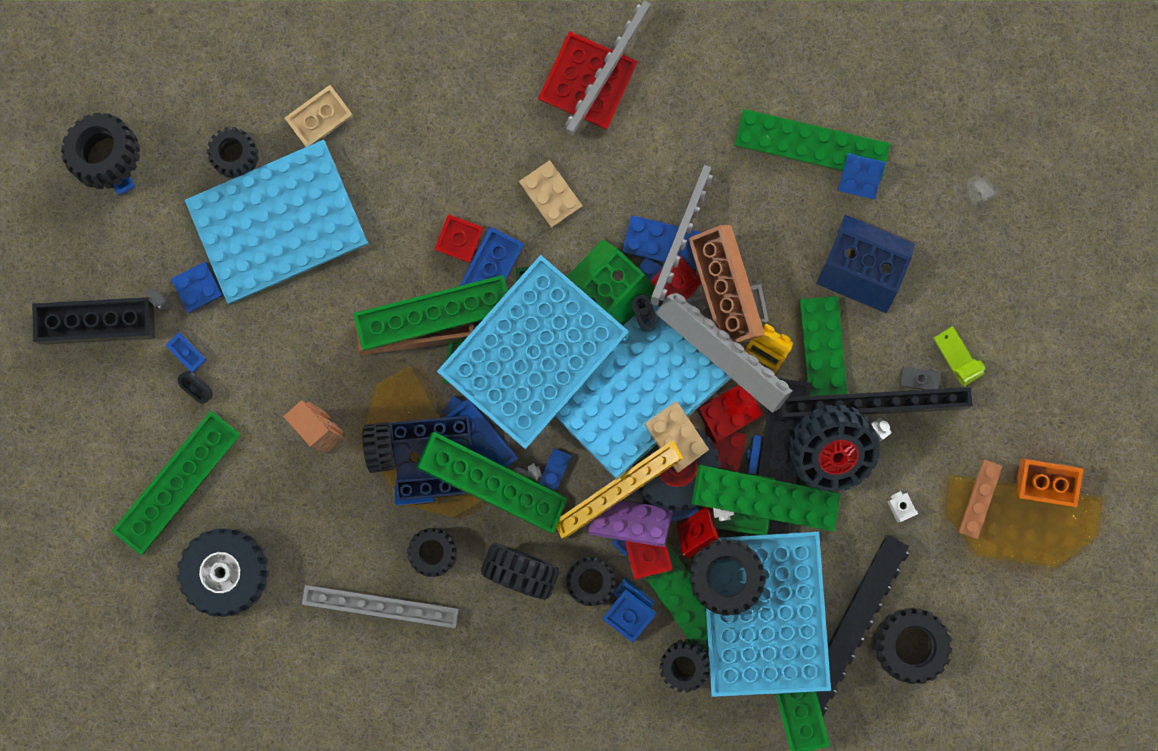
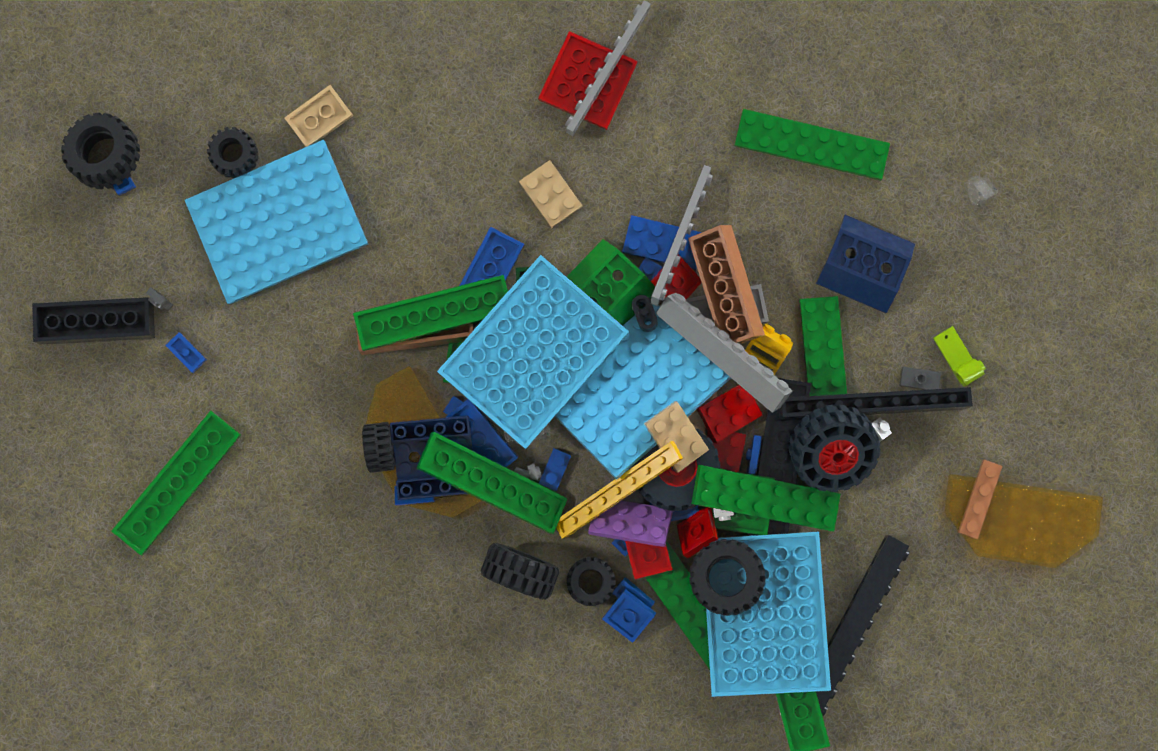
blue plate [171,262,223,313] -> none
black wheel [177,529,269,617] -> none
black plate [178,371,213,404] -> none
nougat brick [283,400,344,453] -> none
light grey plate [302,585,459,628] -> none
black tyre [407,528,457,577] -> none
red plate [434,214,484,264] -> none
black tyre [660,639,710,693] -> none
blue plate [838,153,885,199] -> none
black tyre [874,608,953,684] -> none
white brick [887,491,918,522] -> none
orange slope [1017,458,1084,507] -> none

